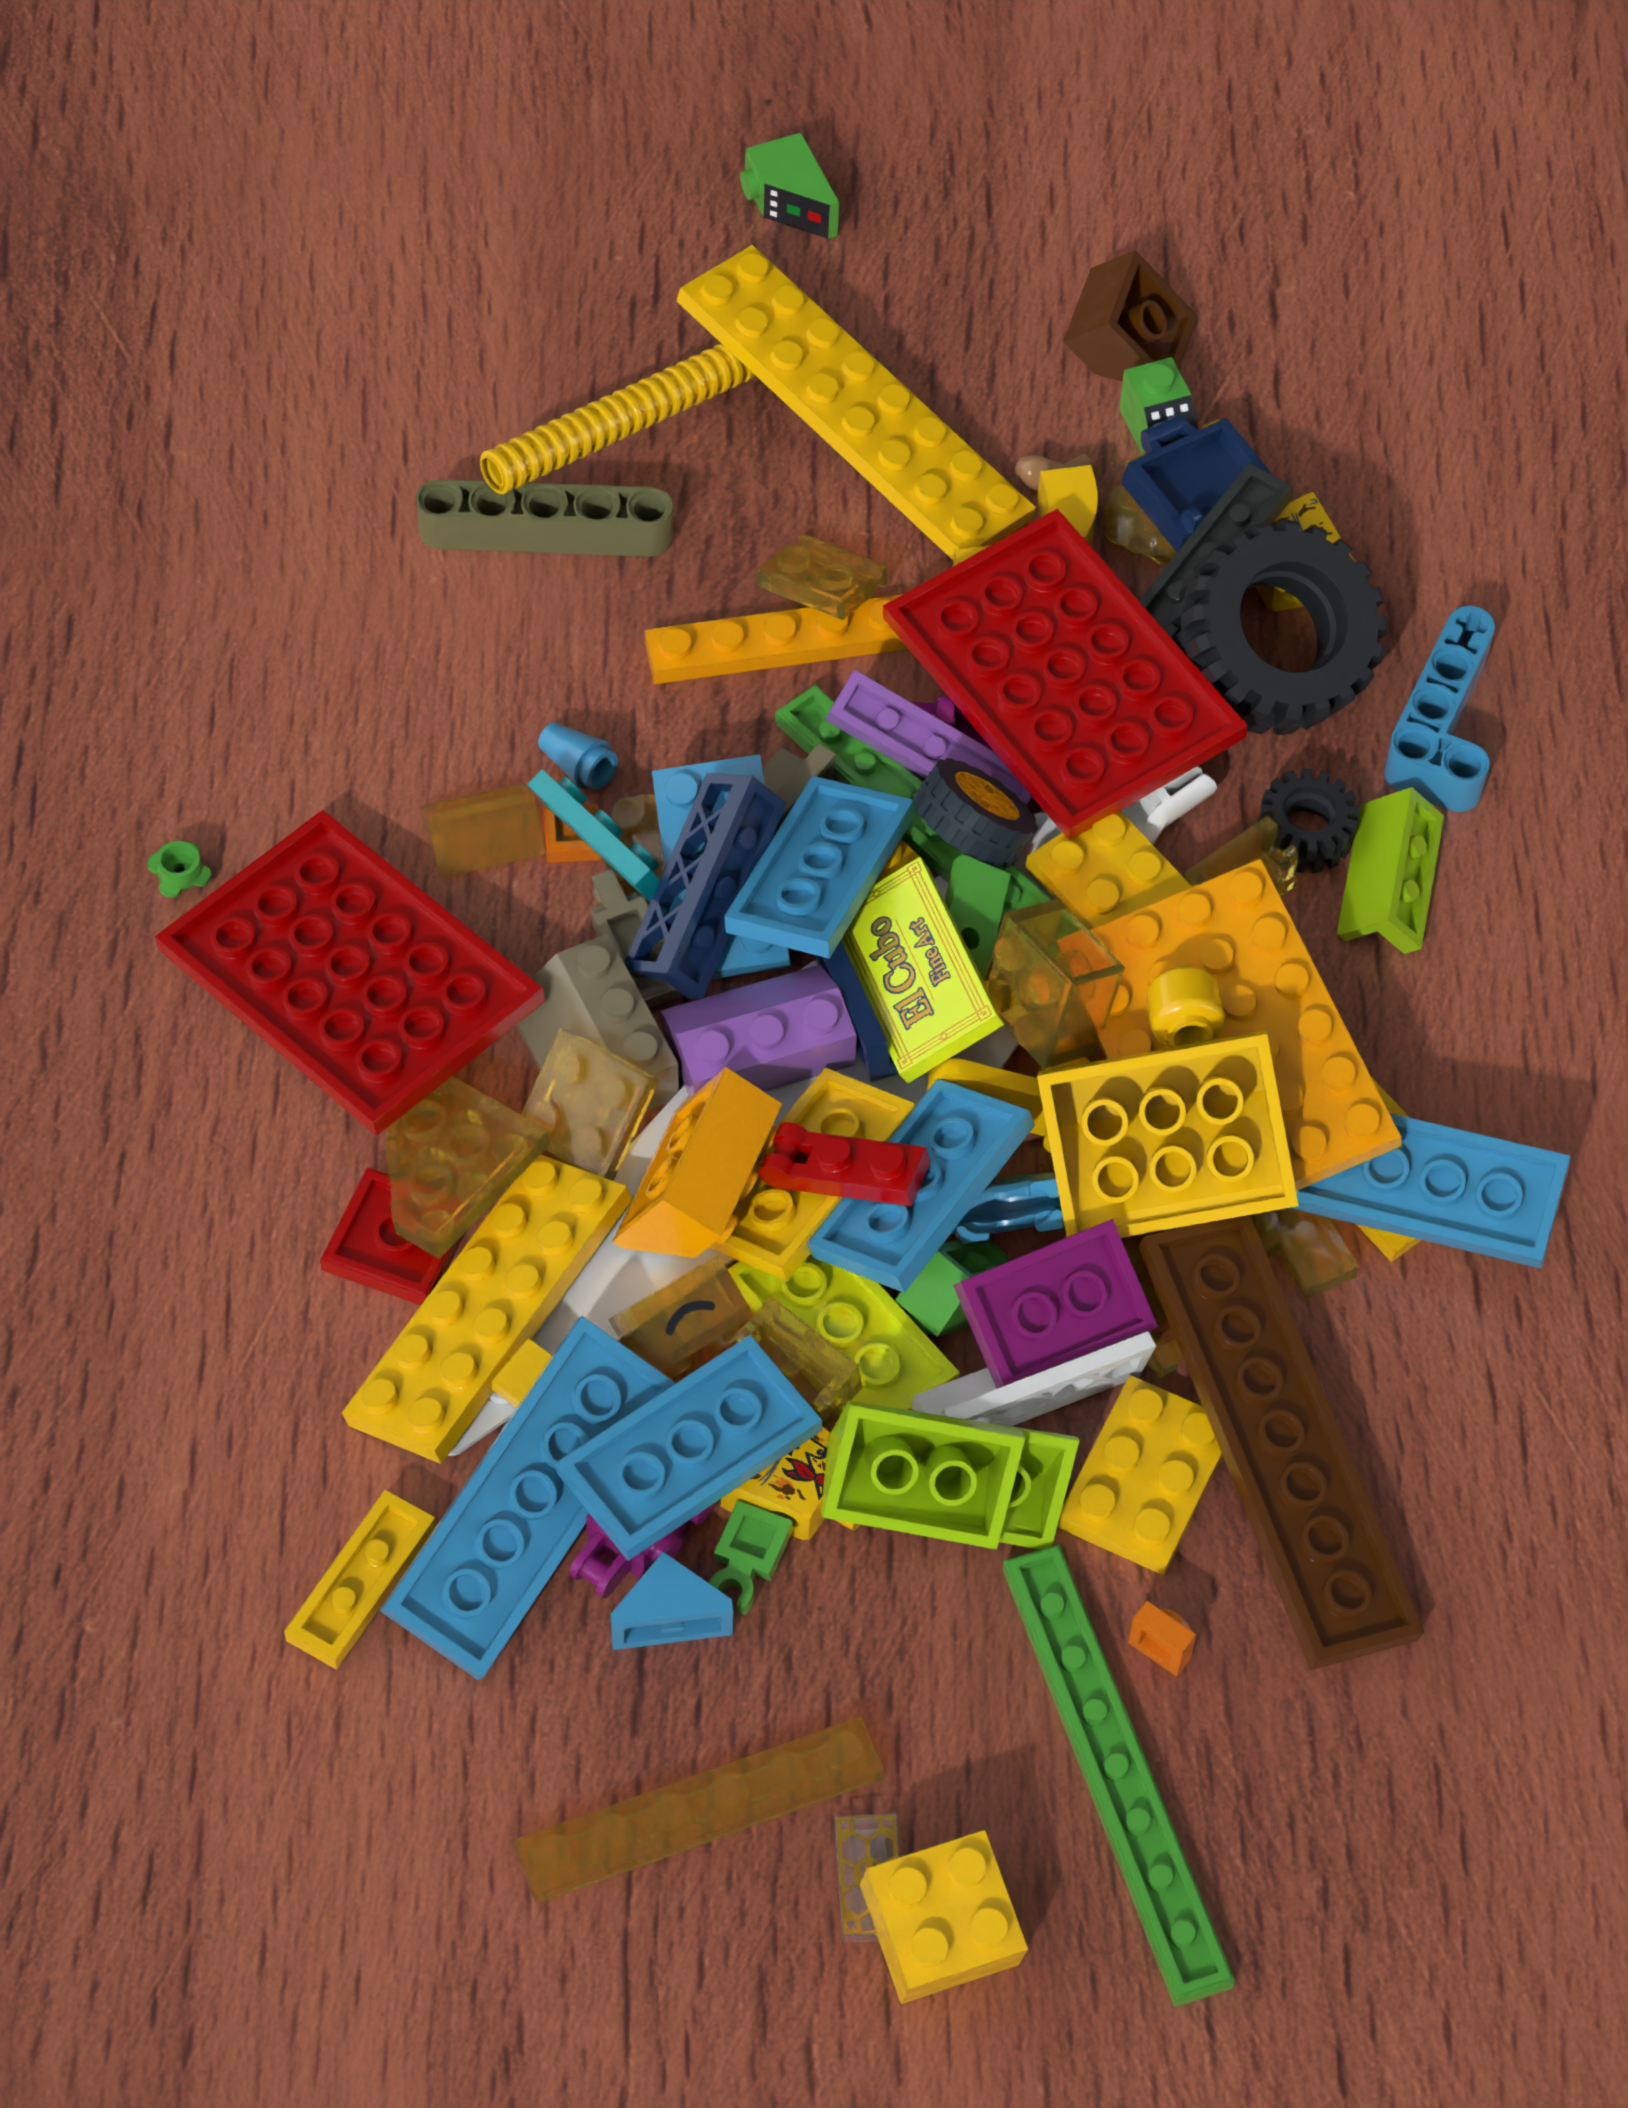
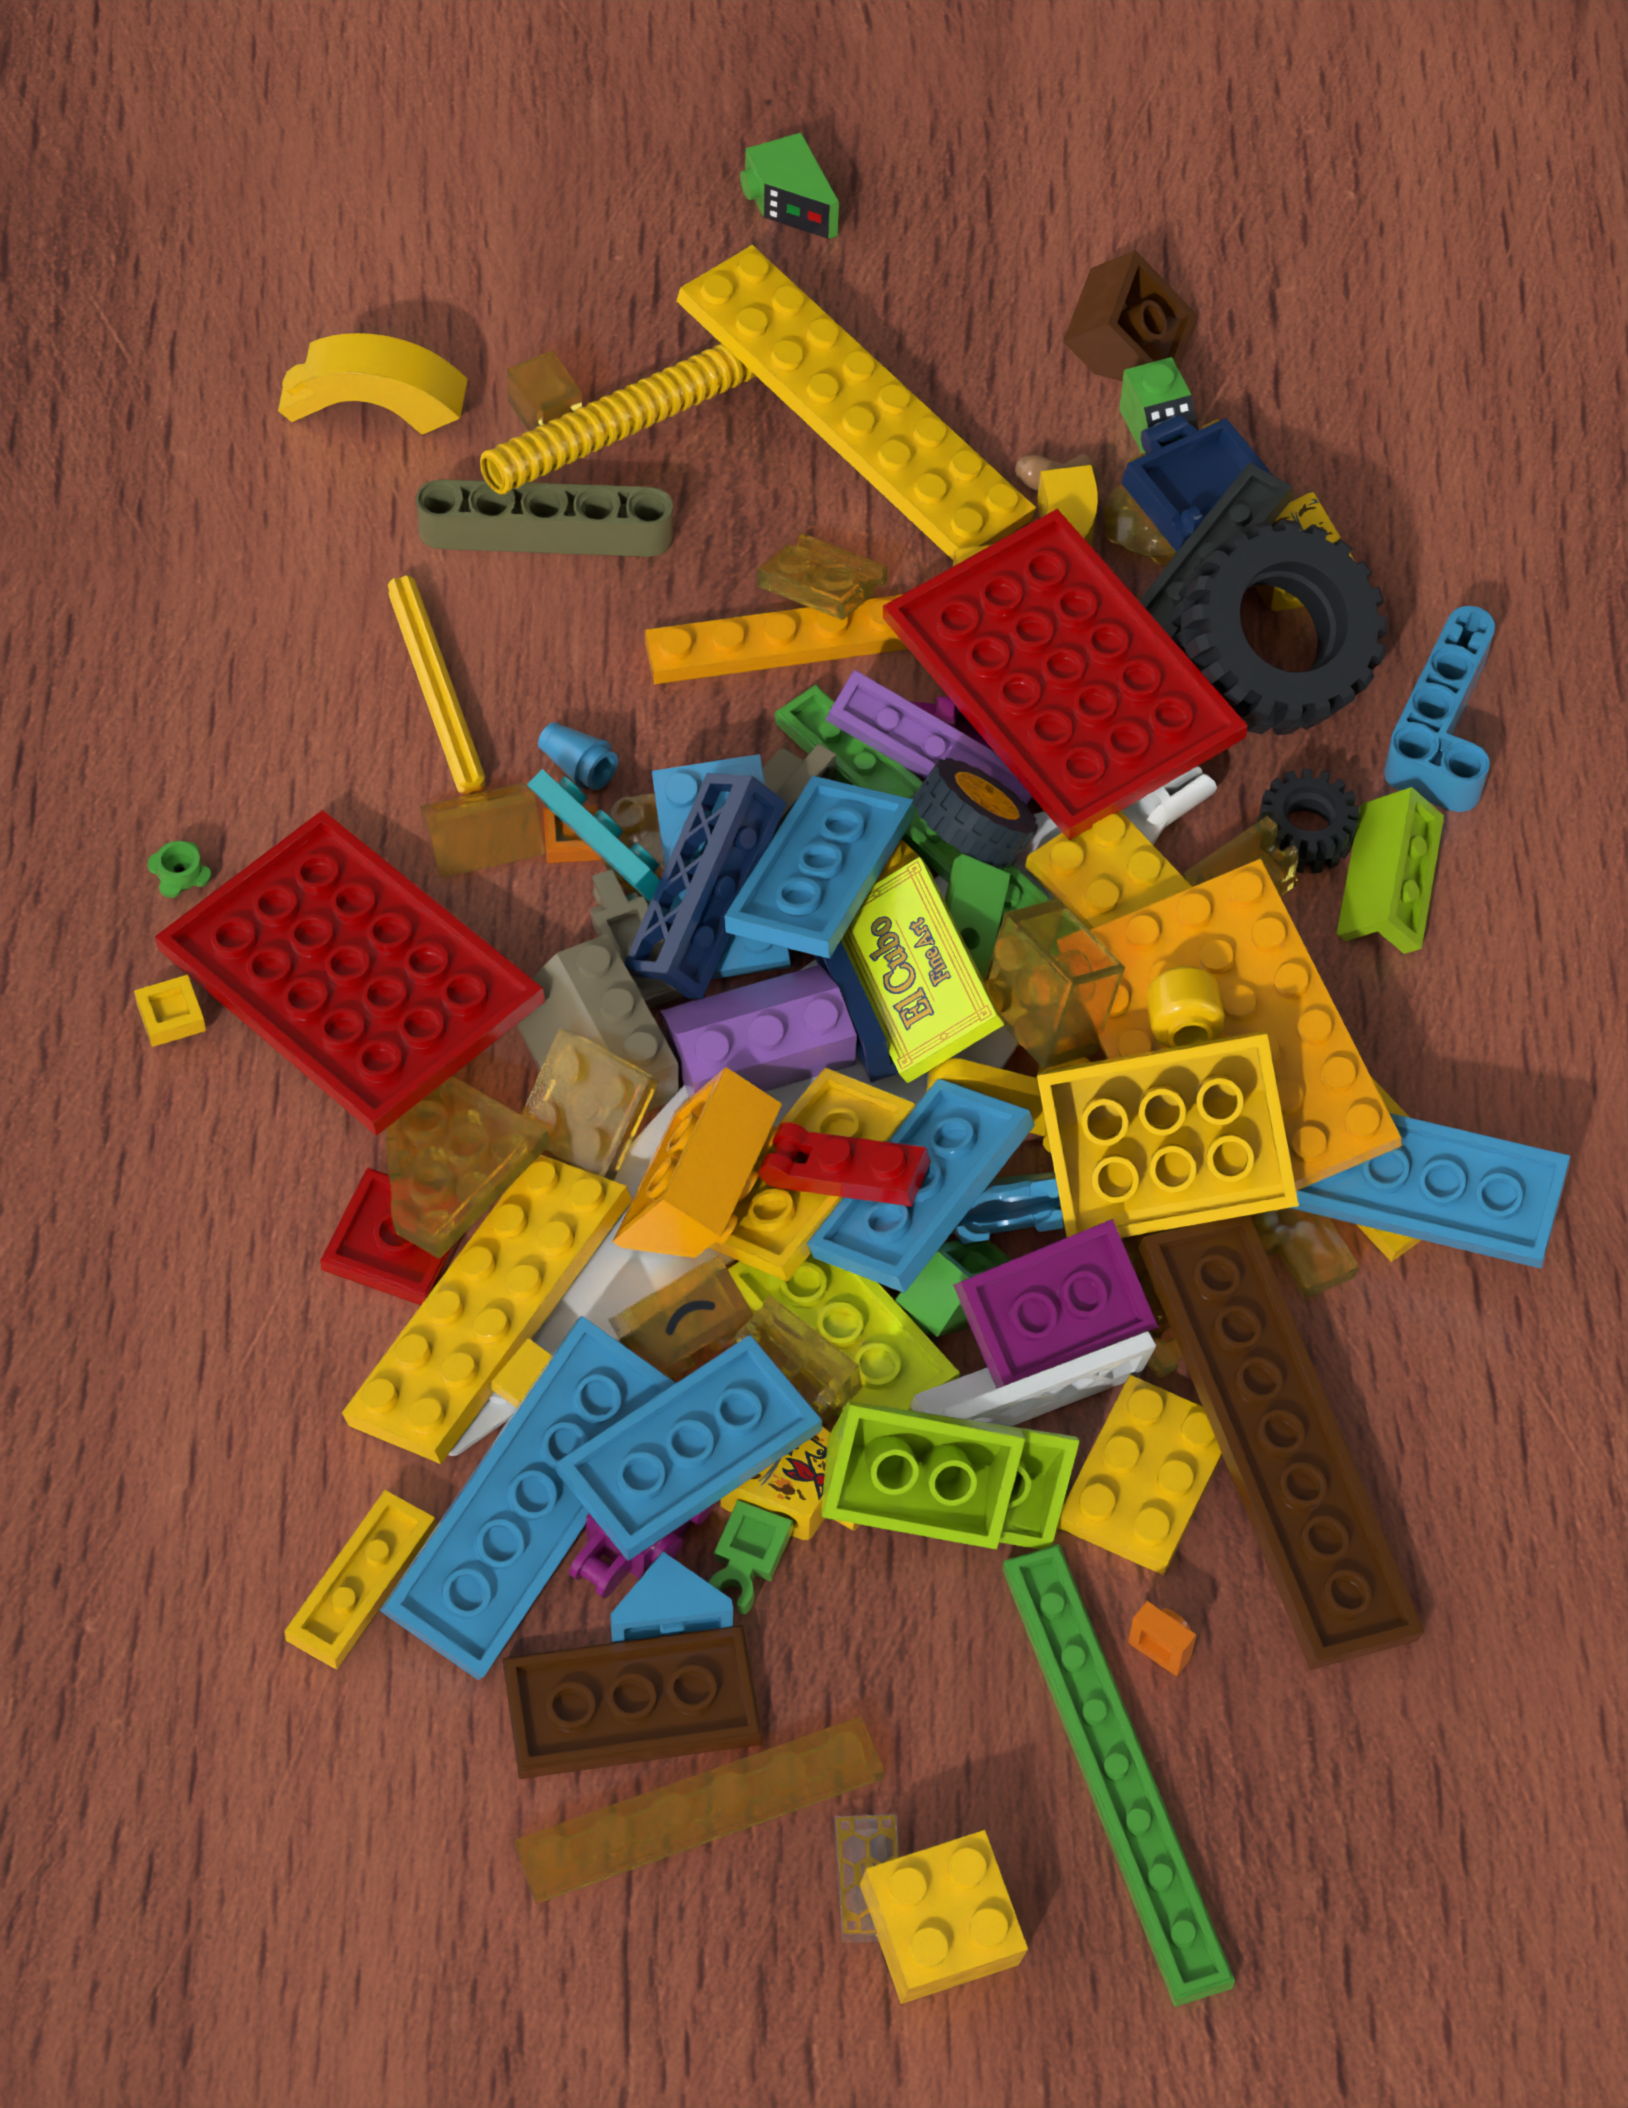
none -> yellow plate [134,975,206,1047]
none -> yellow arch [278,333,468,435]
none -> yellow axle [388,575,486,795]
none -> reddish brown tile [502,1625,762,1779]
none -> clear yellow brick [507,350,582,431]

